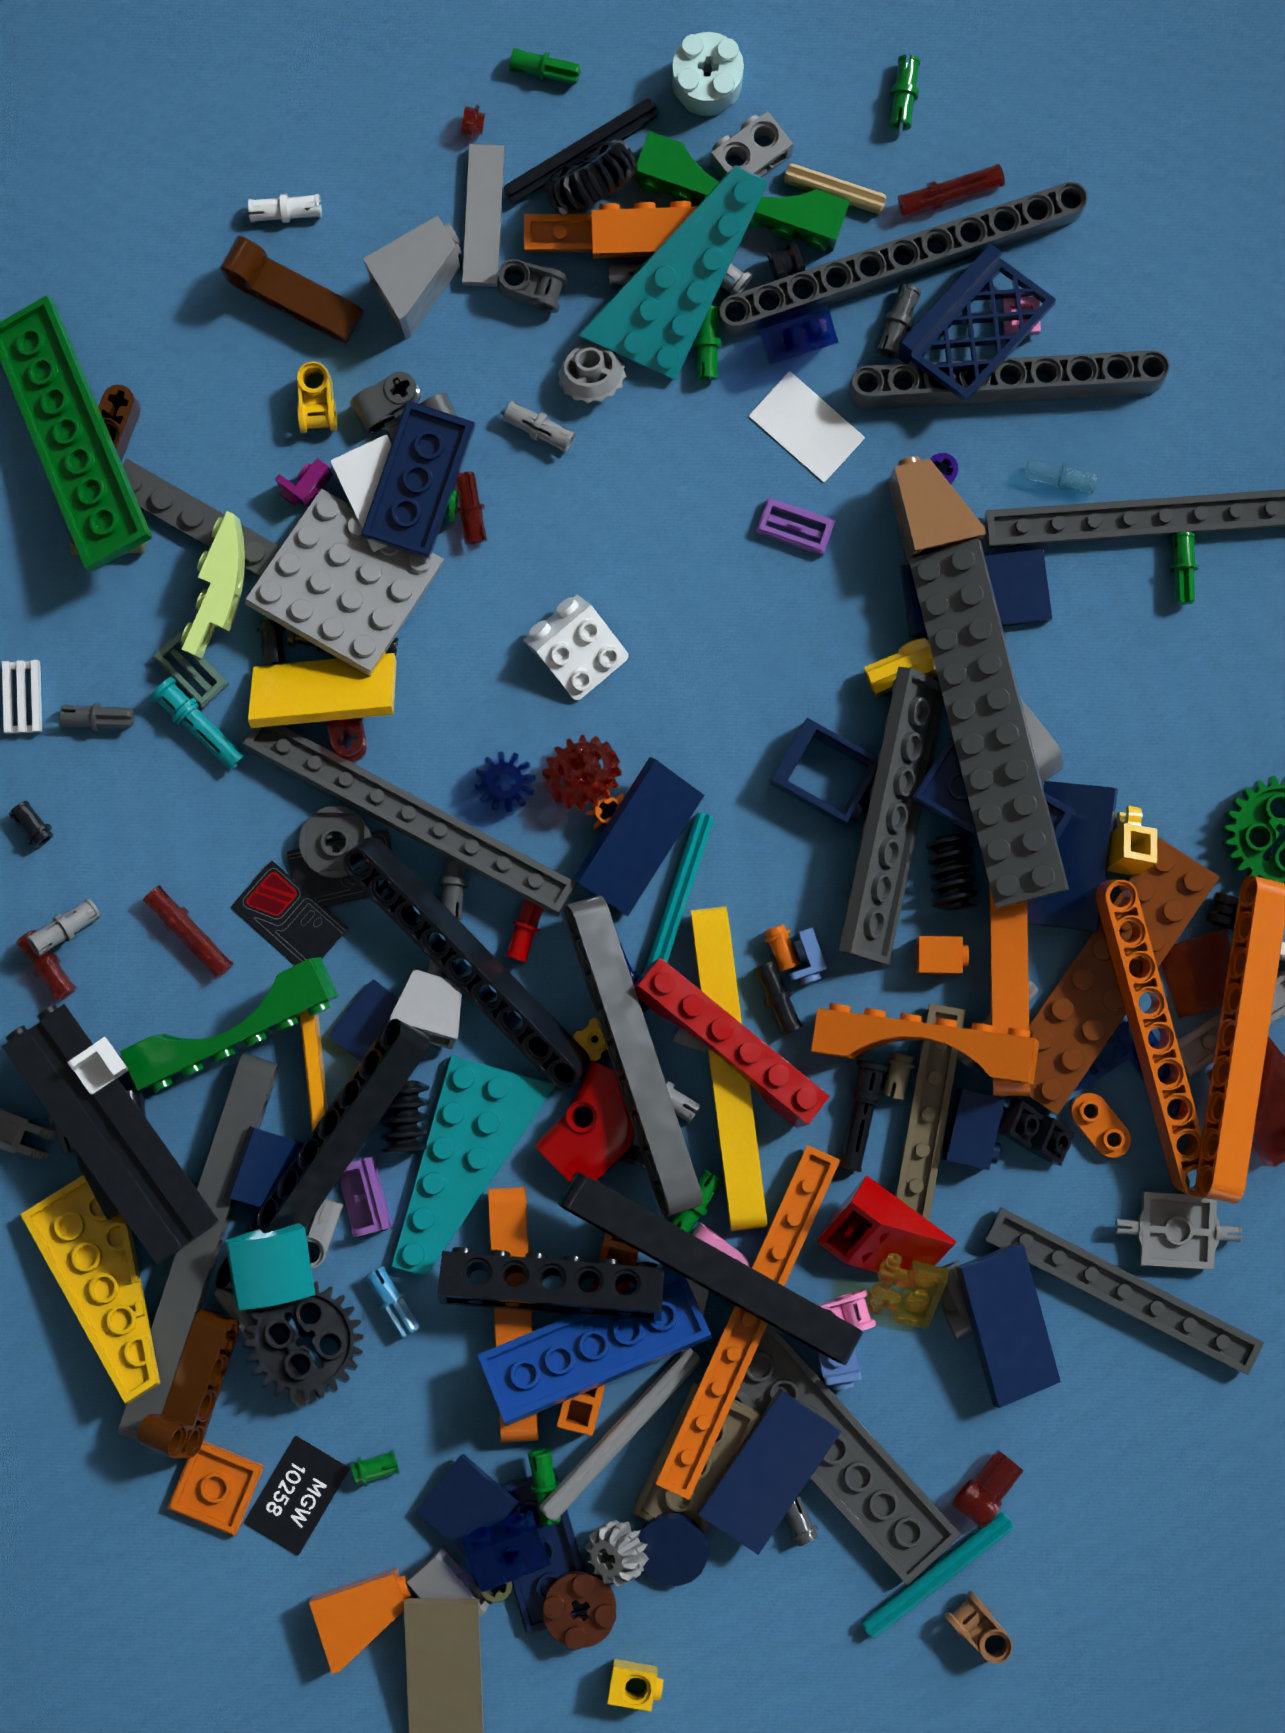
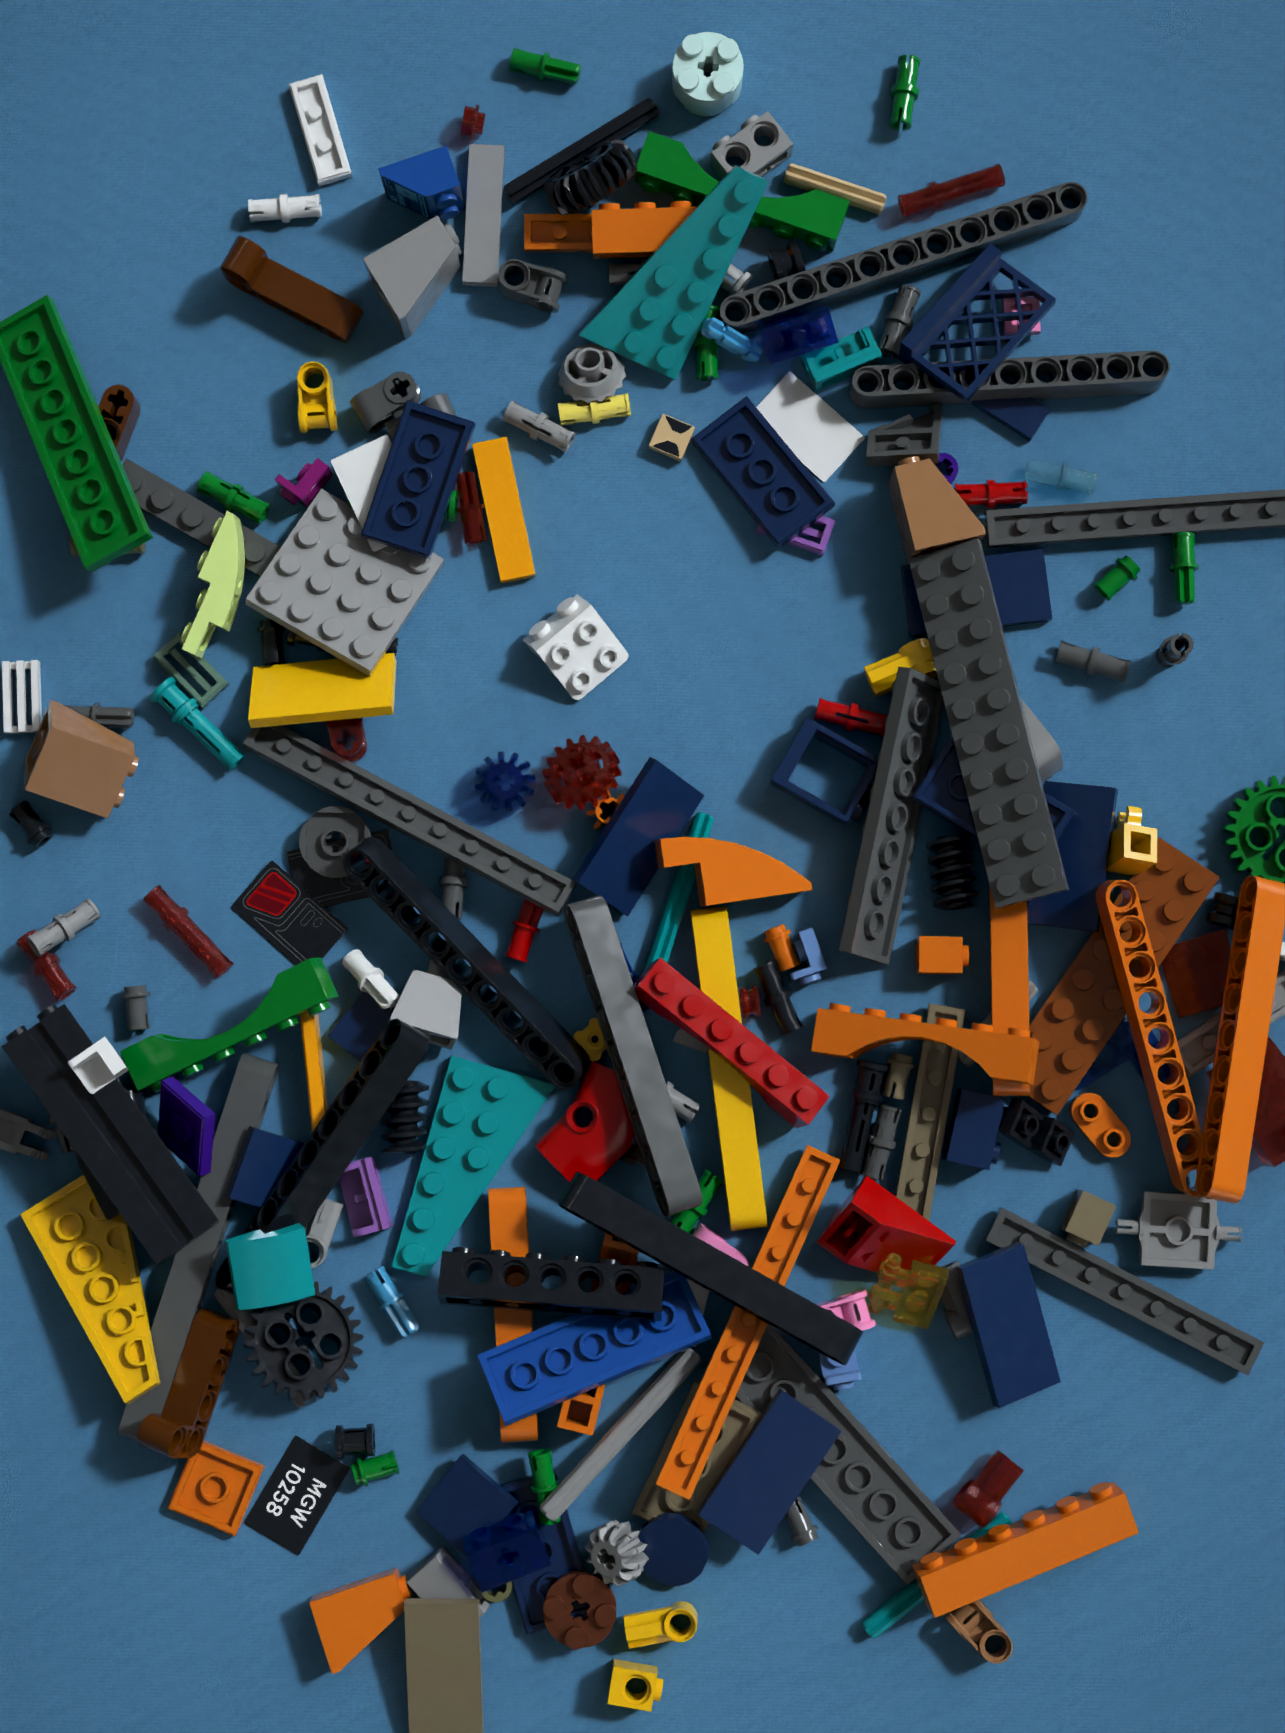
none -> medium nougat slope [24,700,139,819]
none -> dark grey pin [121,985,150,1030]
none -> dark purple tile [158,1076,215,1177]
none -> green pin [196,471,270,525]
none -> white tile [289,74,353,187]
none -> black bush [335,1424,376,1459]
none -> white axle [342,949,399,1010]
none -> blue slope [378,146,465,220]
none -> light orange tile [472,437,536,584]
none -> light yellow pin [558,393,631,426]
none -> yellow piece [623,1601,698,1649]
none -> tan tile [649,413,695,462]
none -> orange slope [654,837,812,906]
none -> dark blue tile [691,396,835,549]
none -> dark azure axle [700,317,763,362]
none -> clear red bush [738,985,761,1019]
none -> teal hinge [799,326,882,392]
none -> red pin [814,698,887,737]
none -> dark grey pin [860,1104,902,1180]
none -> dark grey wing [866,403,943,467]
none -> orange brick [911,1482,1139,1618]
none -> red pin [954,479,1028,508]
none -> dark blue tile [971,378,1050,442]
none -> dark grey pin [1055,640,1131,683]
none -> dark tan brick [1059,1189,1116,1248]
none -> green pin [1093,556,1140,601]
none -> dark grey pin [1156,633,1194,667]

